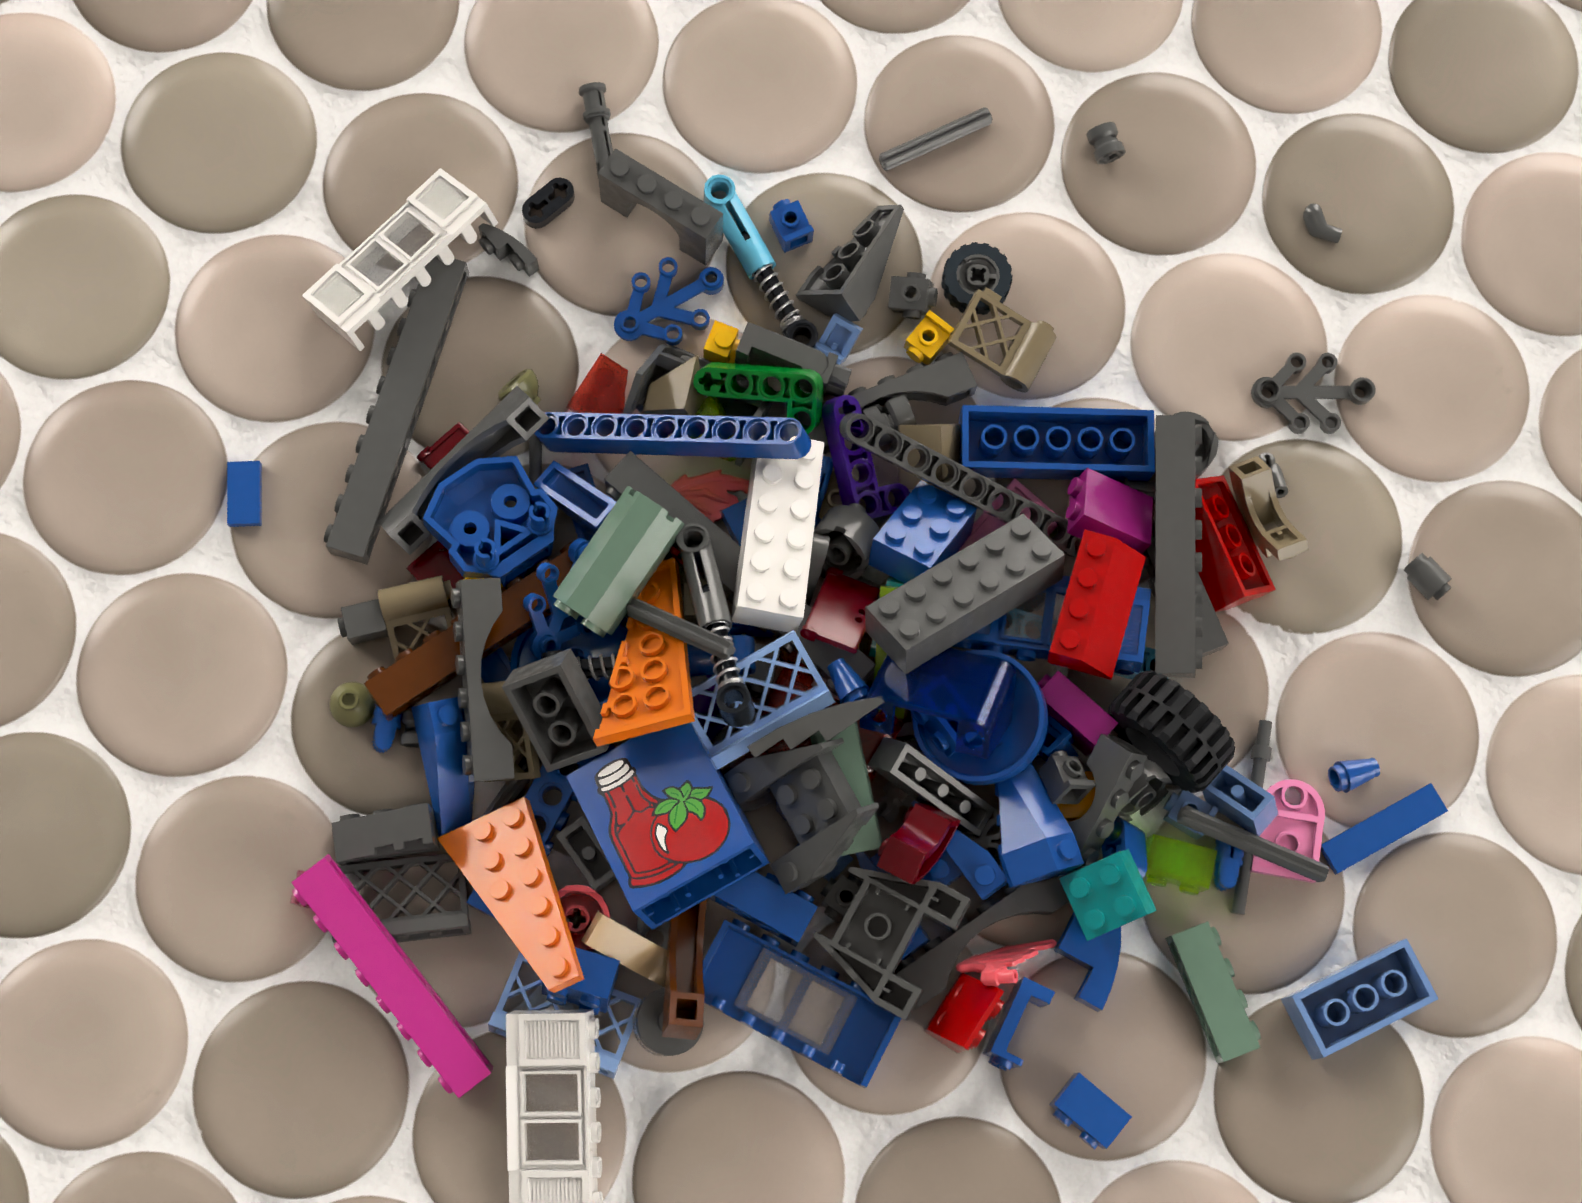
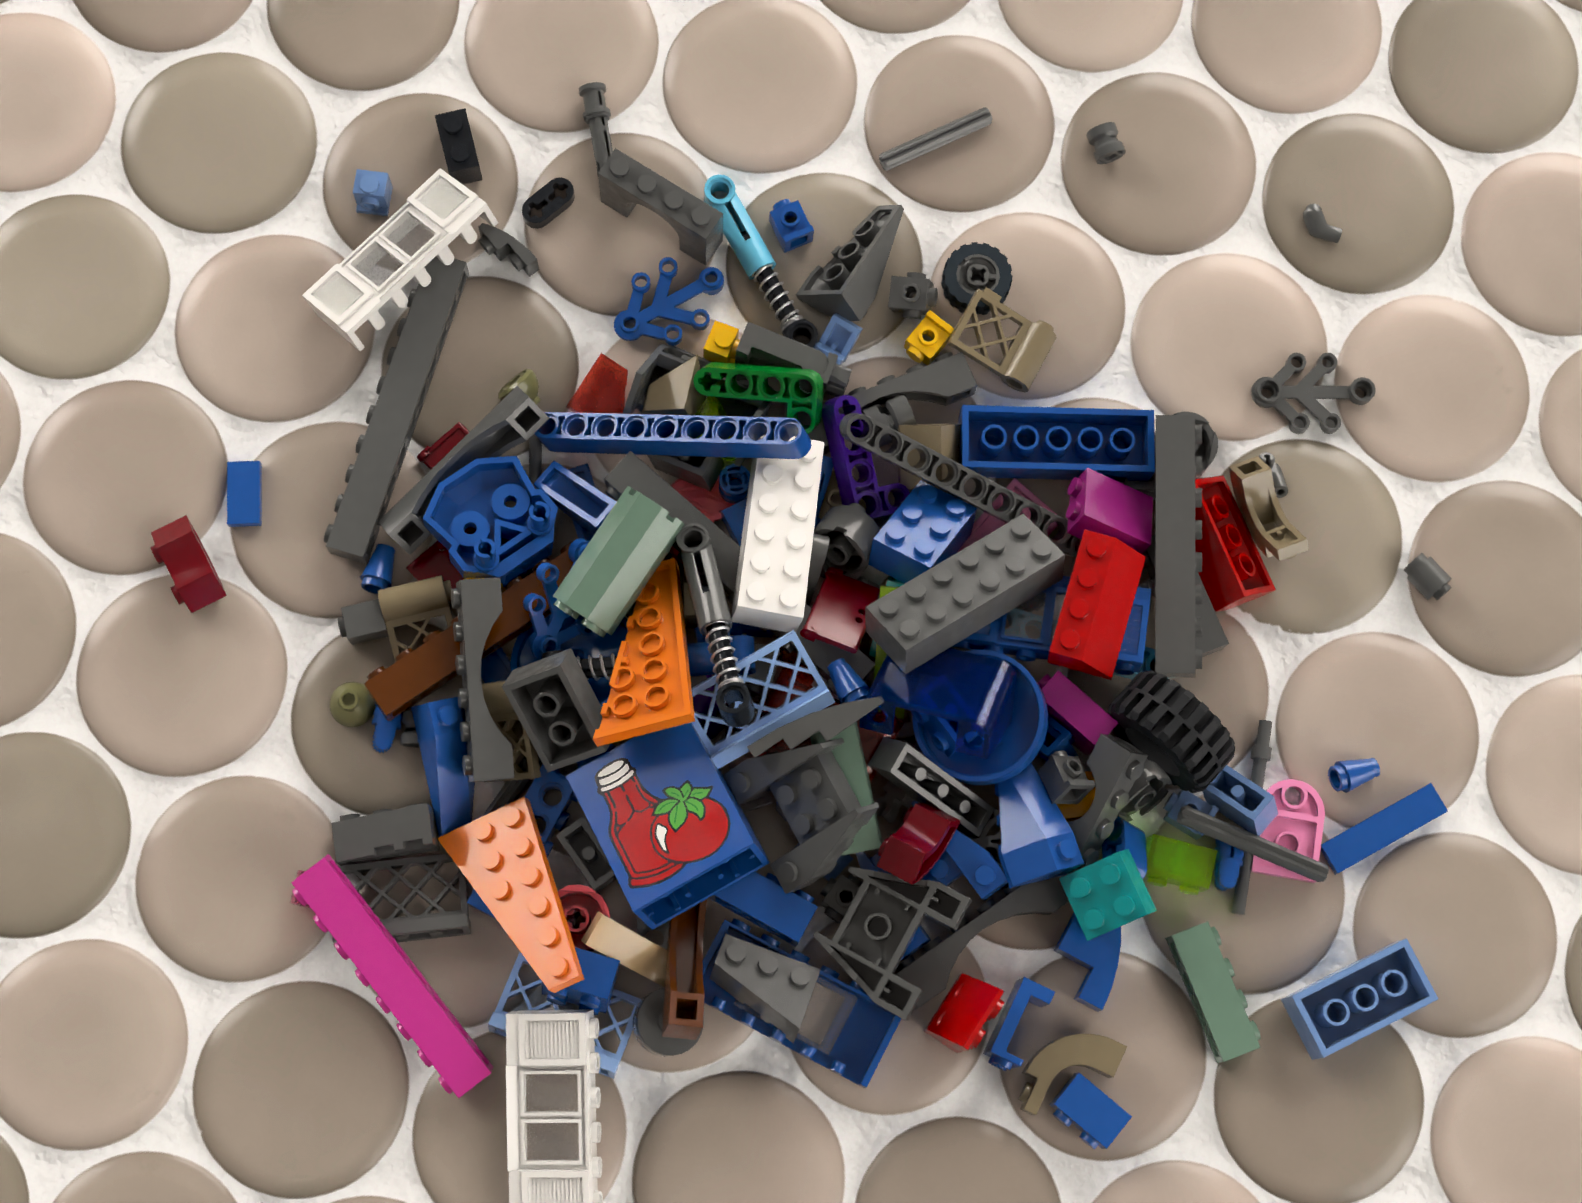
dark grey axle [626,598,736,660] -> none
coral animal [955,939,1057,987] -> none
none -> dark red brick [150,515,227,613]
none -> medium blue brick [353,169,393,216]
none -> blue cone [360,544,396,594]
none -> black brick [435,108,483,184]
none -> dark grey brick [647,433,725,492]
none -> dark grey wedge [709,934,821,1044]
none -> blue wheel [719,464,750,504]
none -> dark tan arch [1018,1034,1127,1115]

